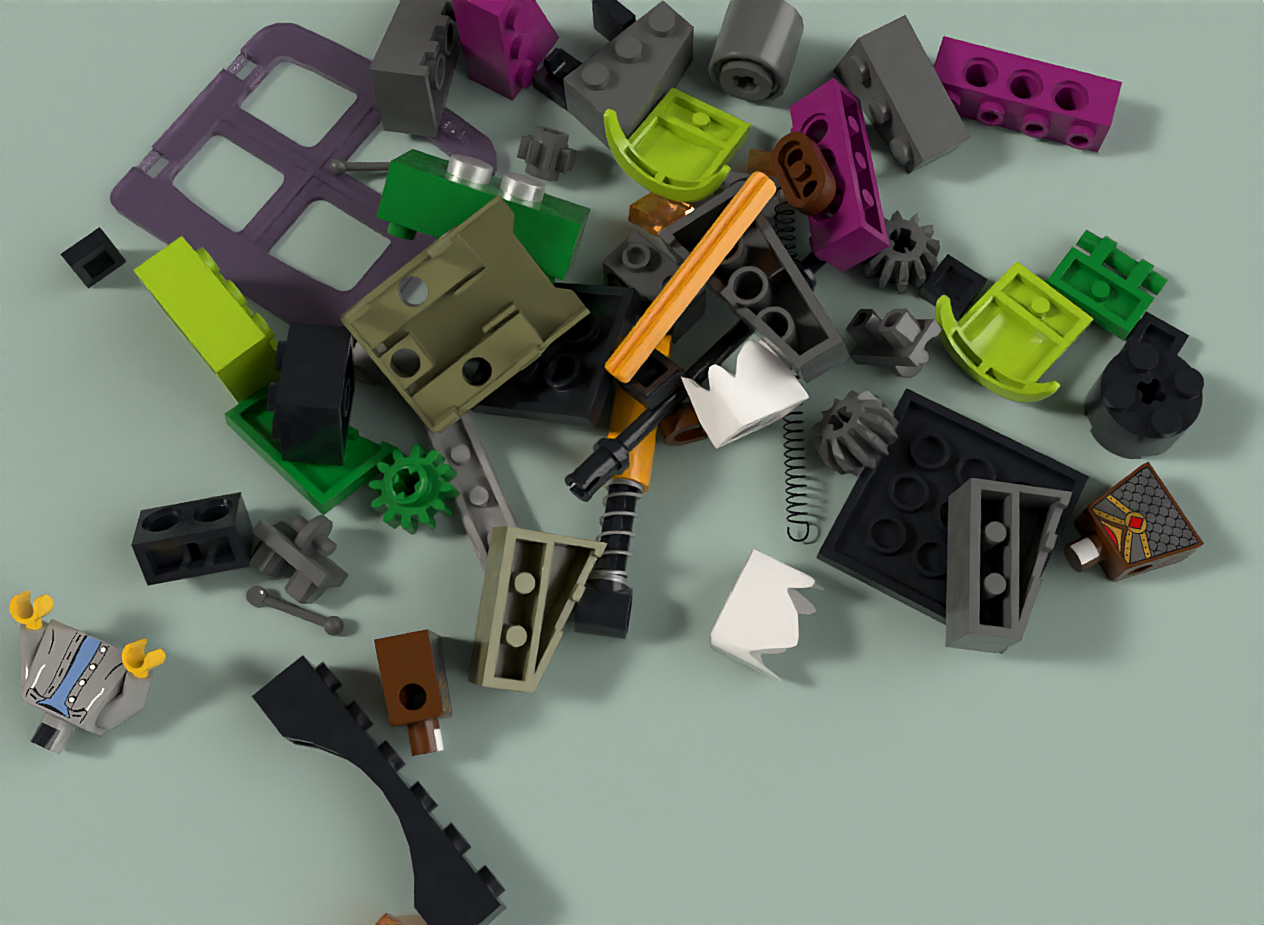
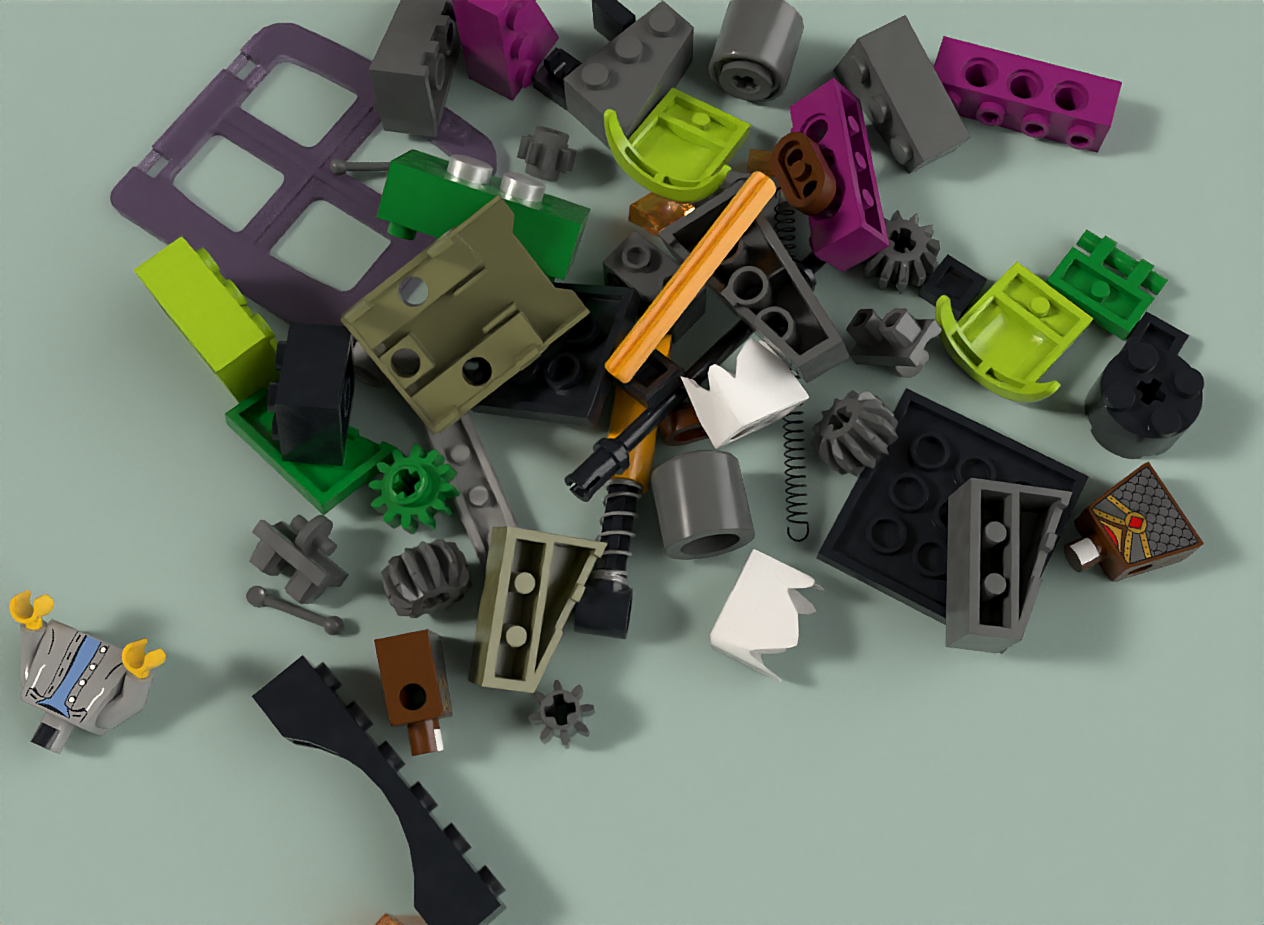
black tile [60,227,126,289] -> none
black brick [131,492,254,586] -> none
none -> dark grey gear [381,539,472,619]
none -> dark grey gear [528,680,595,749]
none -> dark grey piece [651,450,755,560]

